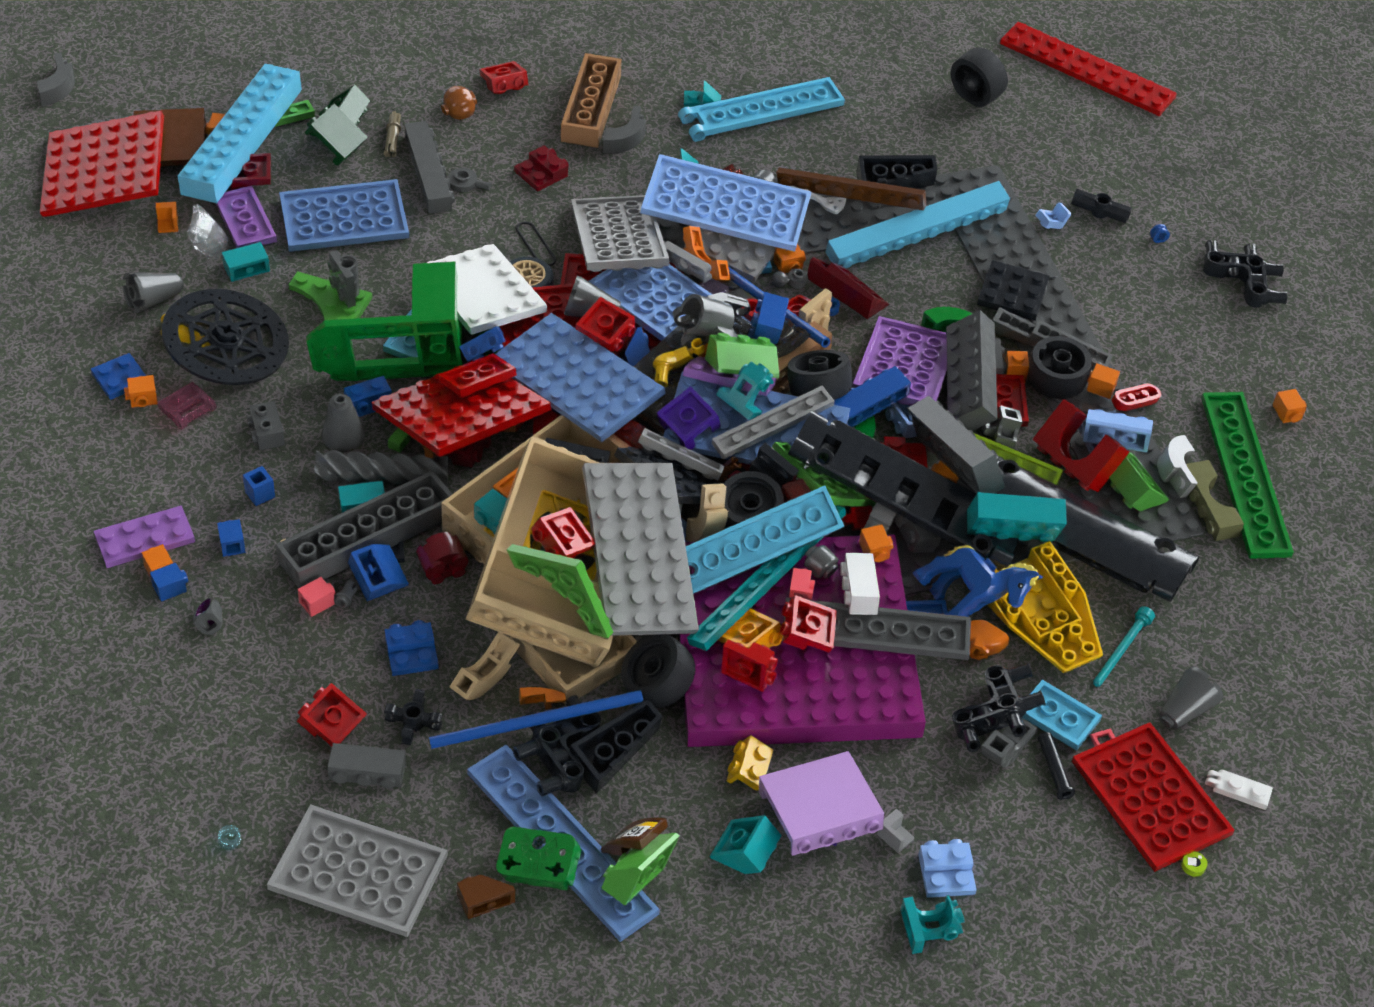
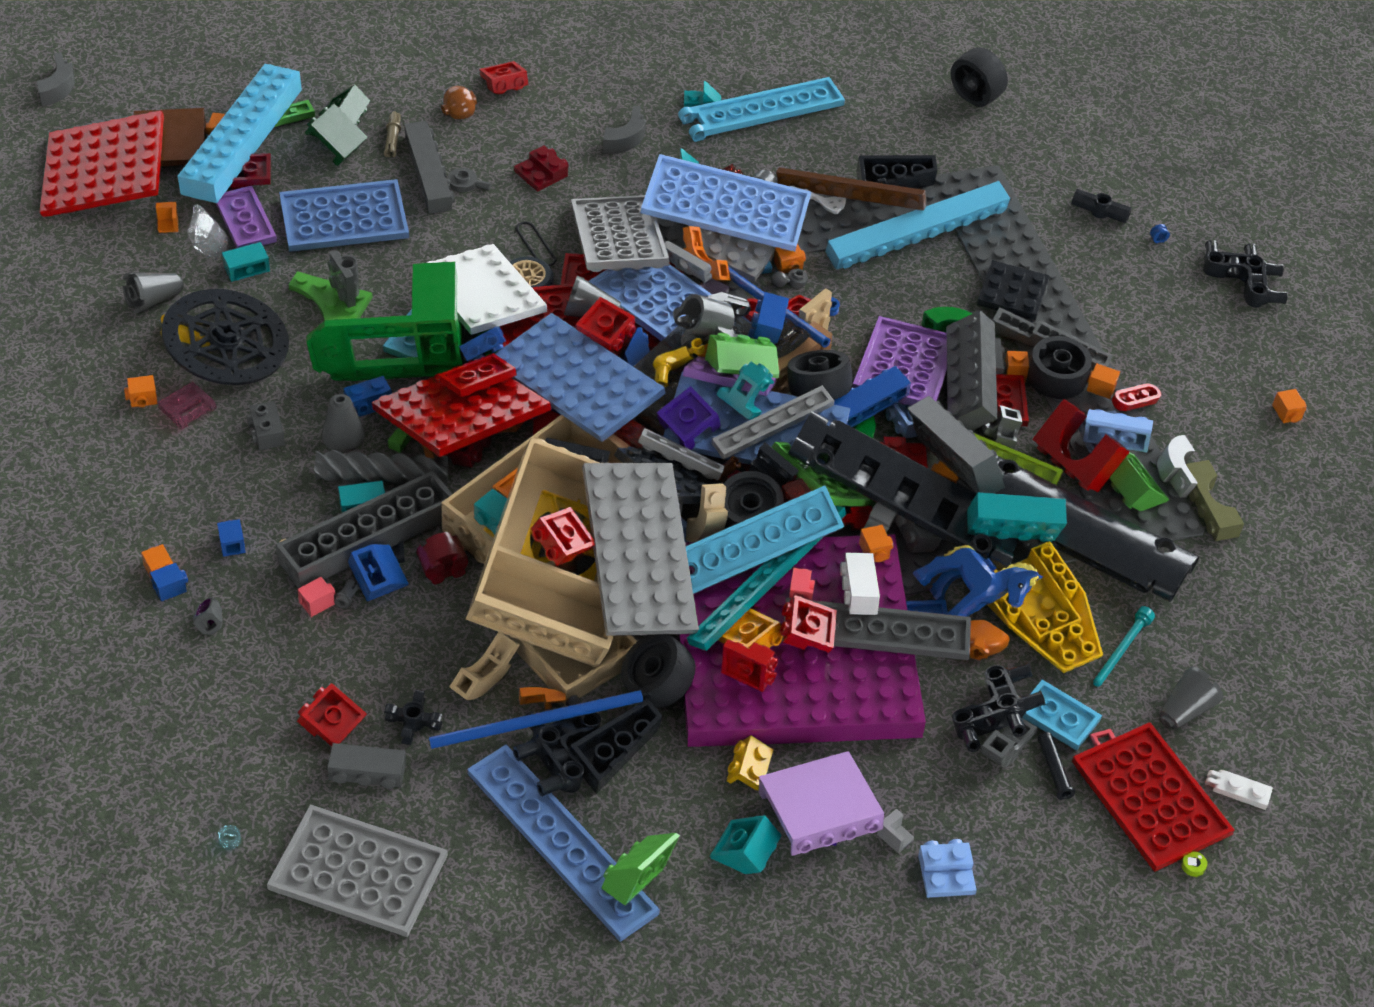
blue plate [91,353,146,400] -> none
medium lavender plate [94,505,195,568] -> none
blue brick [243,466,275,506] -> none
blue plate [384,620,439,676] -> none
reddish brown slope [457,874,515,920] -> none
green axle [496,827,581,890] -> none
bright green plate [507,544,613,638] -> none
medium nougat brick [561,53,622,148] -> none
reddish brown slope [601,817,668,855] -> none
dark grey head [804,545,838,579] -> none
dark red slope [807,257,889,319] -> none
teal tile [900,895,965,954] -> none
red plate [1000,22,1177,116] -> none
light blue bracket [1035,202,1071,229] -> none
green plate [1201,392,1294,559] -> none

